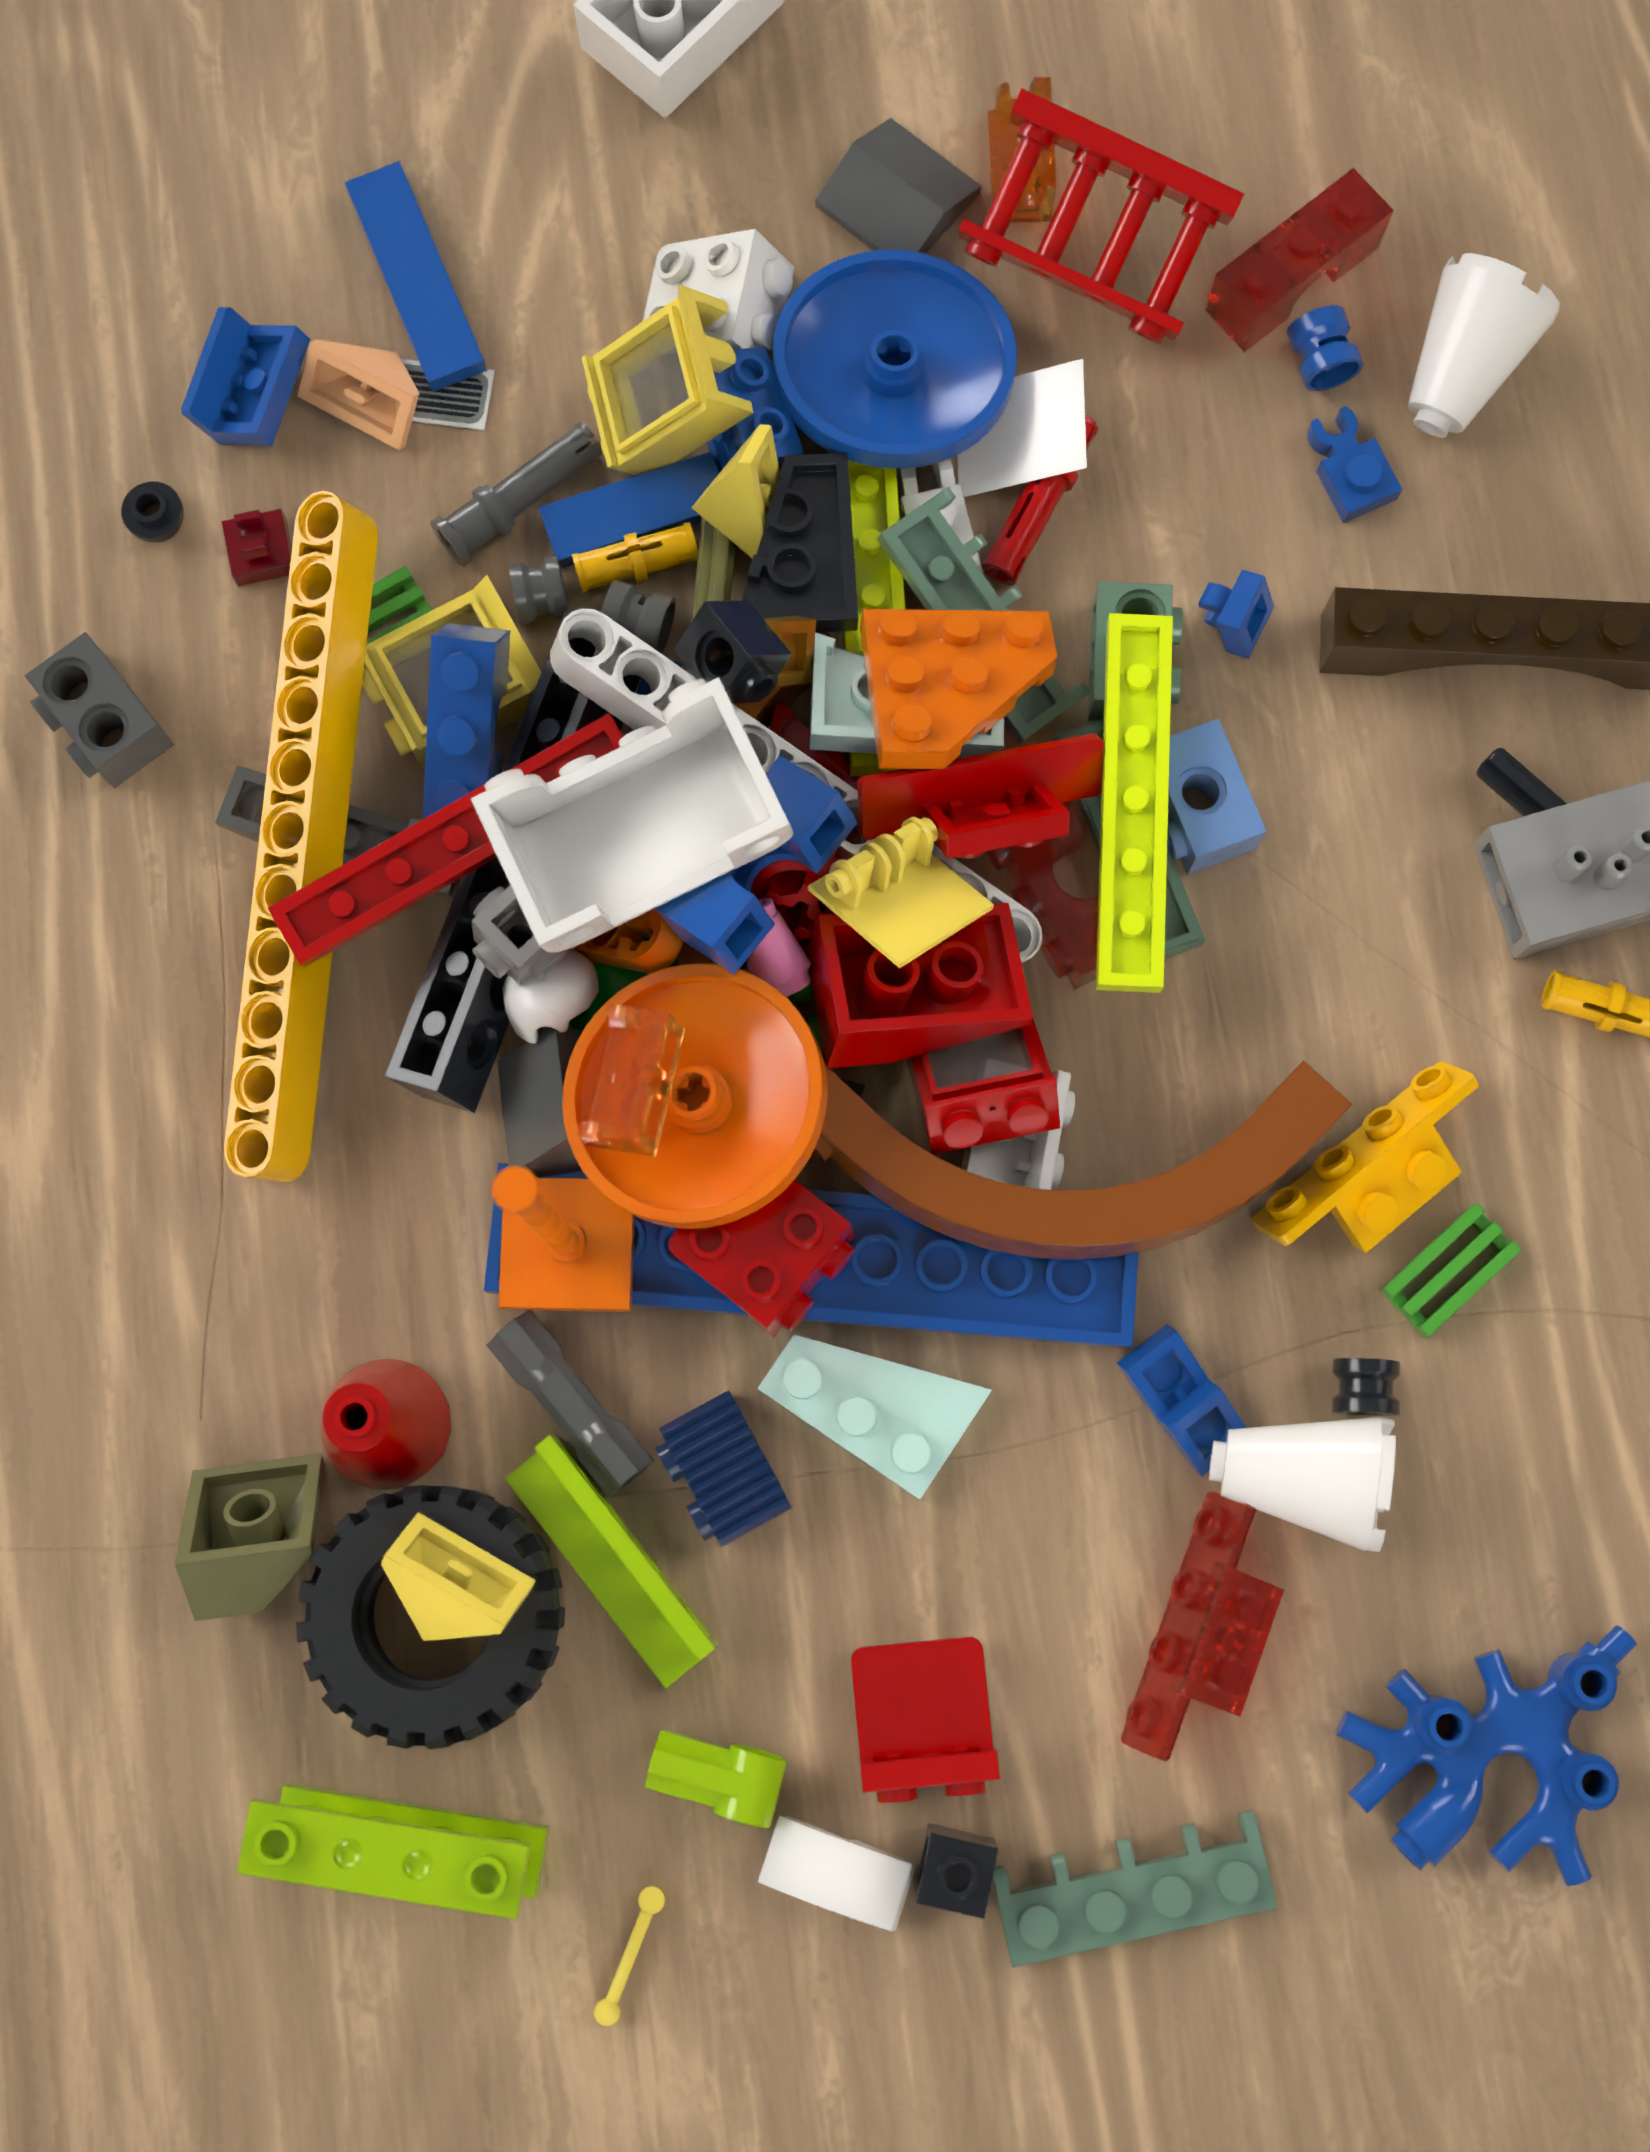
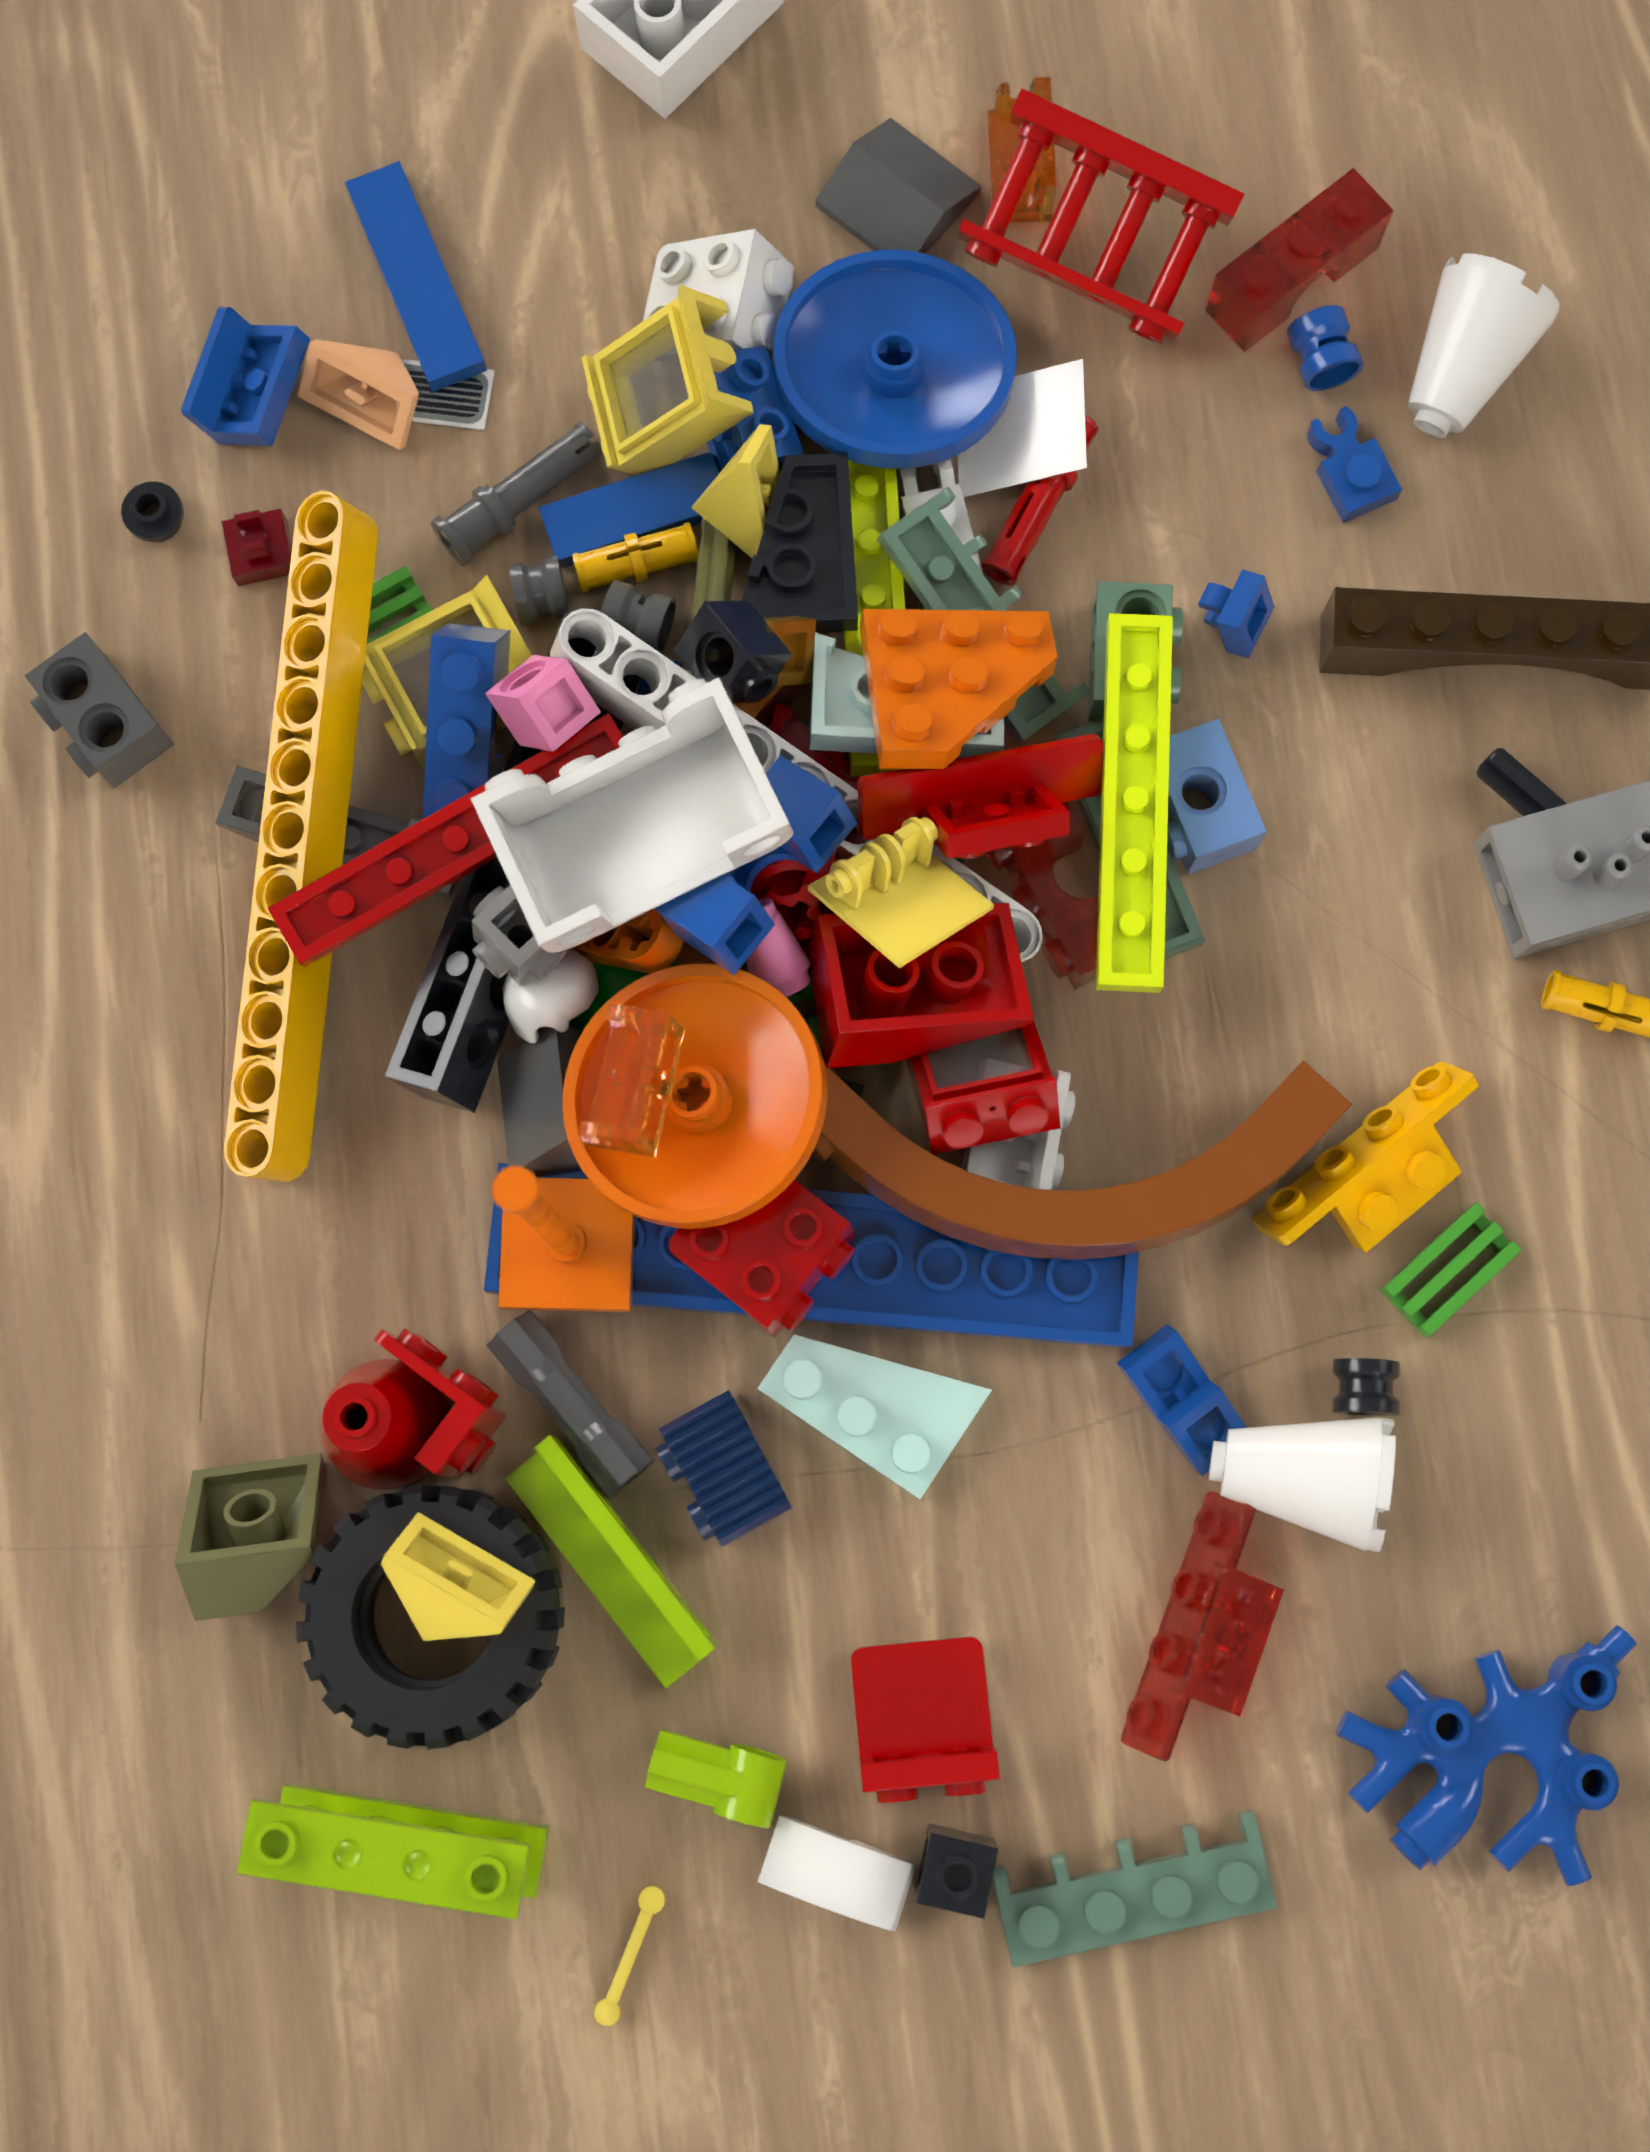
none -> red bracket [374,1328,506,1479]
none -> bright pink brick [485,655,601,752]

